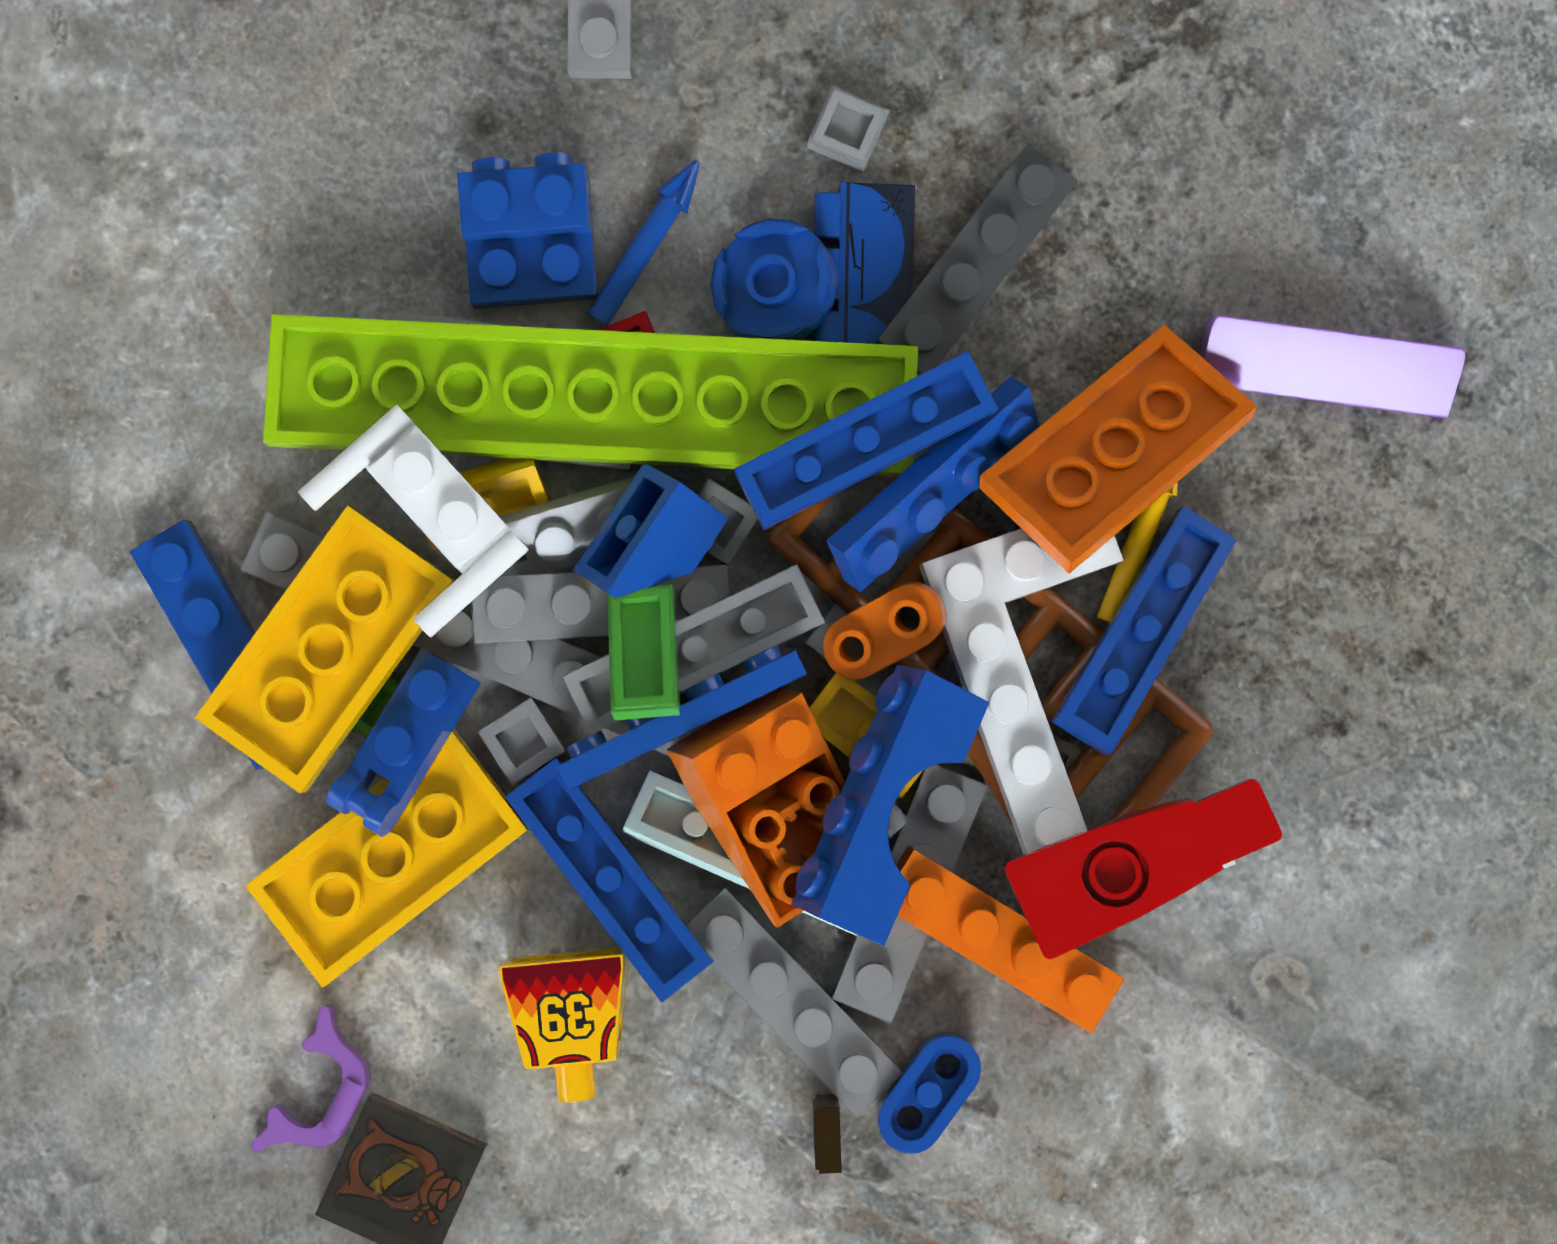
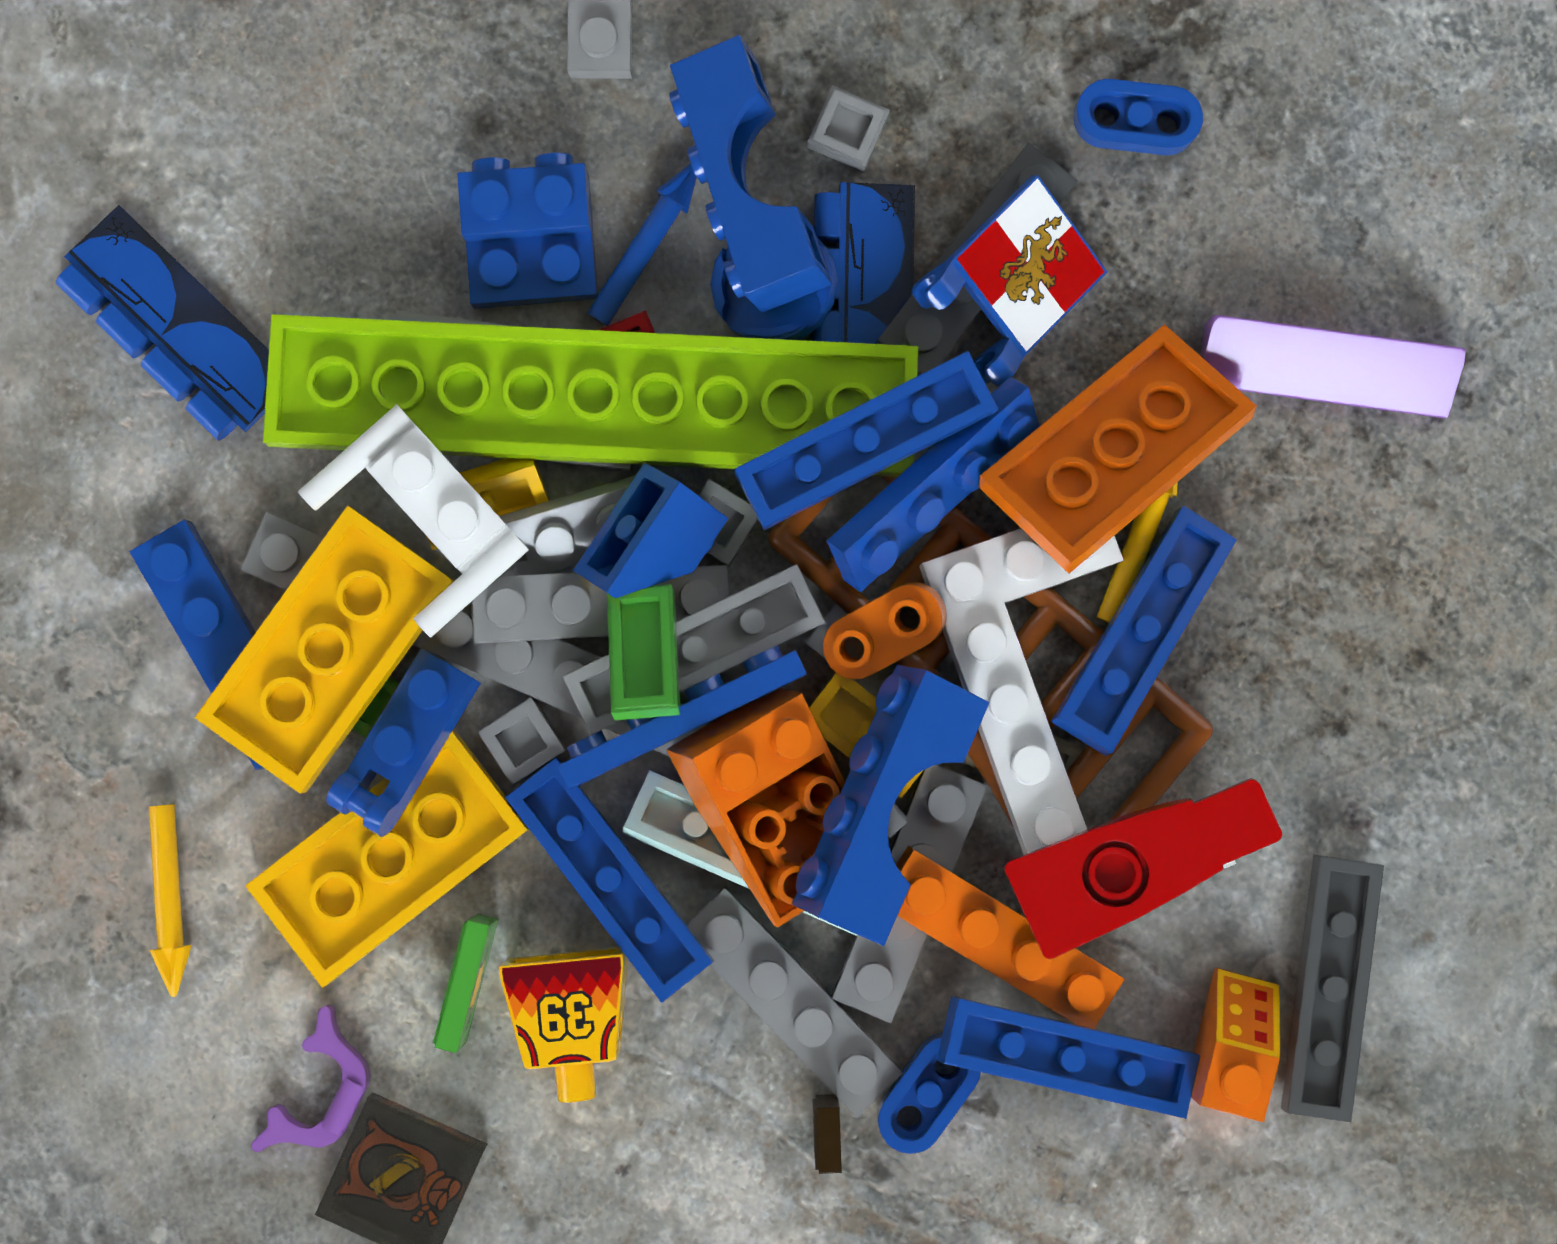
none -> blue windscreen [56,205,269,441]
none -> yellow piece [148,804,192,997]
none -> bright green tile [433,913,499,1053]
none -> blue arch [669,34,833,313]
none -> flag [912,175,1108,386]
none -> blue plate [937,995,1200,1119]
none -> blue plate [1073,79,1203,155]
none -> orange slope [1191,967,1280,1123]
none -> dark grey plate [1281,854,1384,1122]

